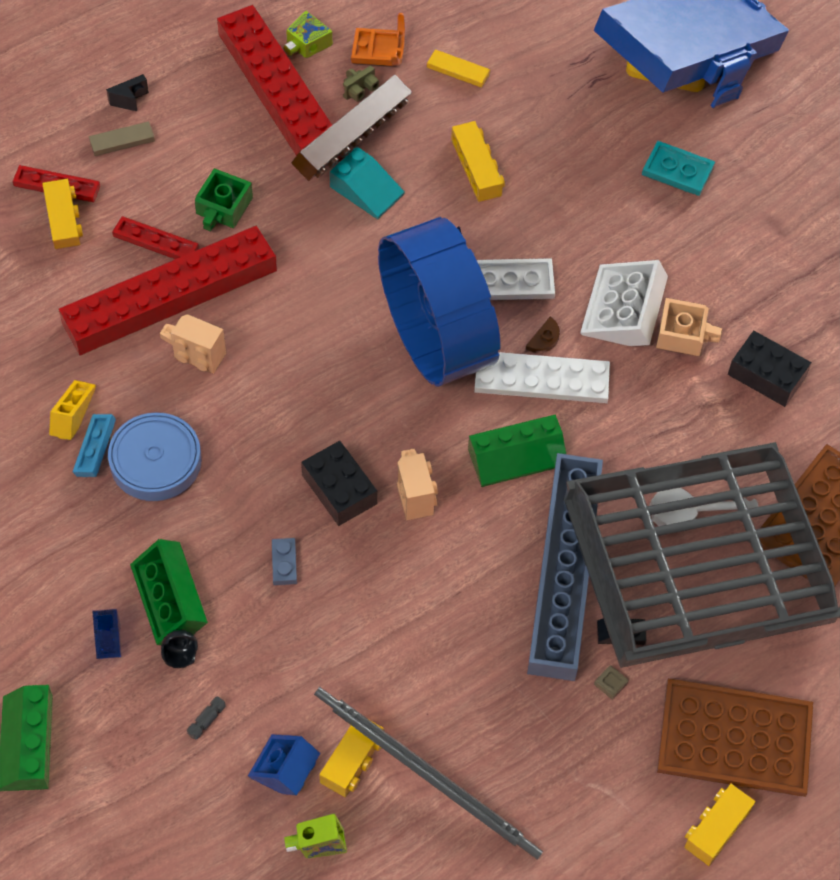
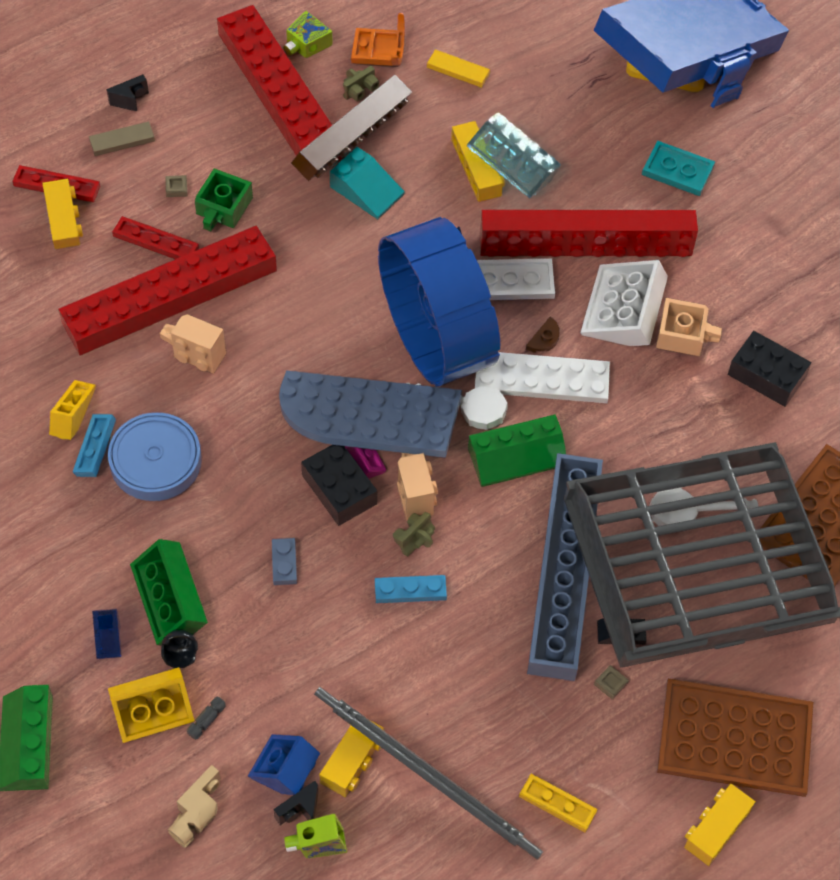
none -> yellow slope [108,667,195,743]
none -> dark tan tile [165,175,187,197]
none -> tan plate [168,765,221,848]
none -> black slope [273,781,318,826]
none -> sand blue plate [279,370,462,458]
none -> dark pink slope [345,446,387,479]
none -> dark azure plate [375,575,447,603]
none -> olive hips [393,512,435,557]
none -> white piece [406,383,508,430]
none -> clear light blue slope [467,112,561,199]
none -> red brick [480,210,698,257]
none -> yellow tile [519,773,597,833]

